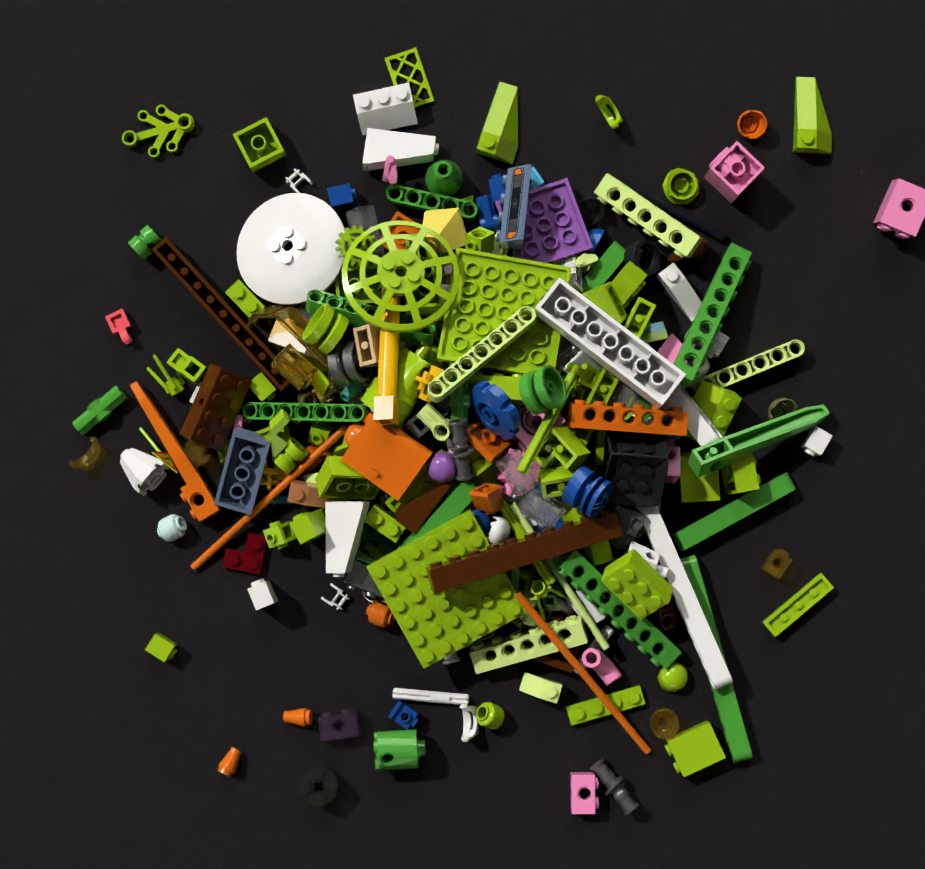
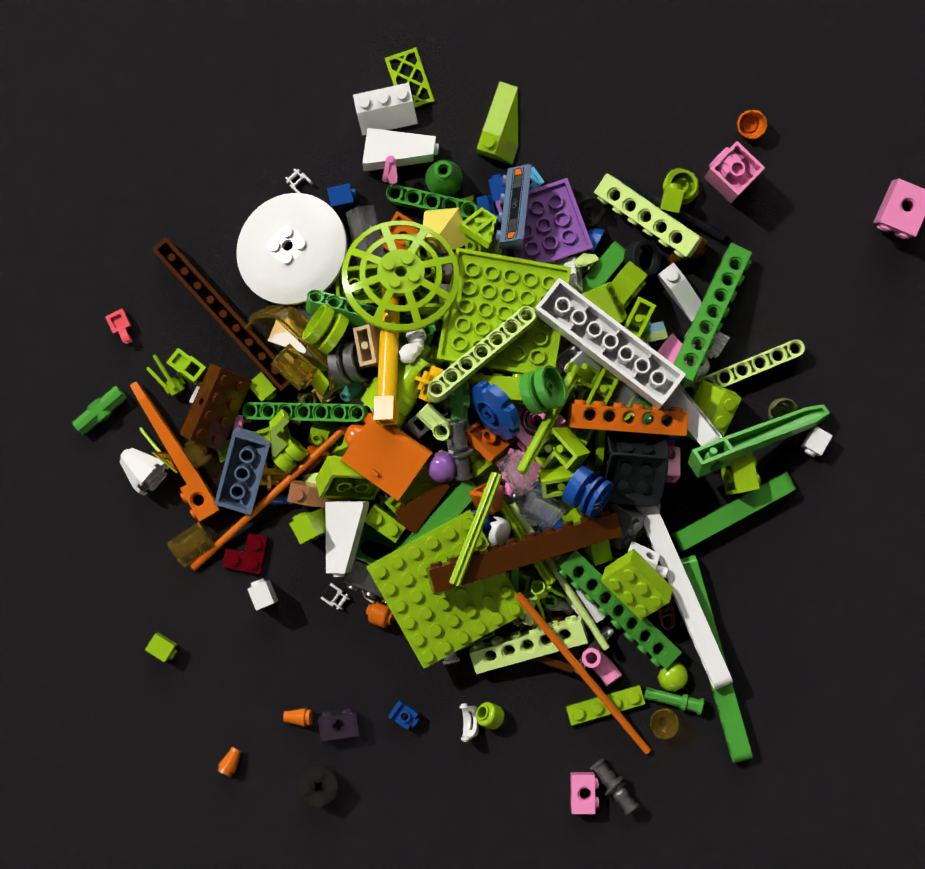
clear yellow helmet [69,436,106,471] -> none
lime plant [122,105,195,159] -> none
bright green wheel [128,224,162,260] -> none
light aqua head [157,514,187,542] -> none
lime brick [225,279,268,322] -> none
lime brick [233,117,286,172] -> none
lime brick [263,520,297,549] -> none
lime gear [335,225,377,268] -> none
plate [362,542,395,560] -> none
bright green cylinder [373,729,426,771] -> none
white axle [392,688,469,705] -> none
yellowish green slope [519,672,562,704] -> none
lime helmet [595,94,623,130] -> none
lime brick [664,720,726,777] -> none
lime brick [678,452,720,503] -> none
clear yellow brick [760,548,792,579] -> none
lime plate [762,573,834,637] -> none
lime wedge [793,77,832,154] -> none
none -> clear yellow brick [167,522,216,568]
none -> white arm [399,329,427,364]
none -> lime axle [449,472,502,587]
none -> lime wing [458,207,497,249]
none -> bright green pin [644,687,704,715]
none -> lime brick [660,182,684,213]

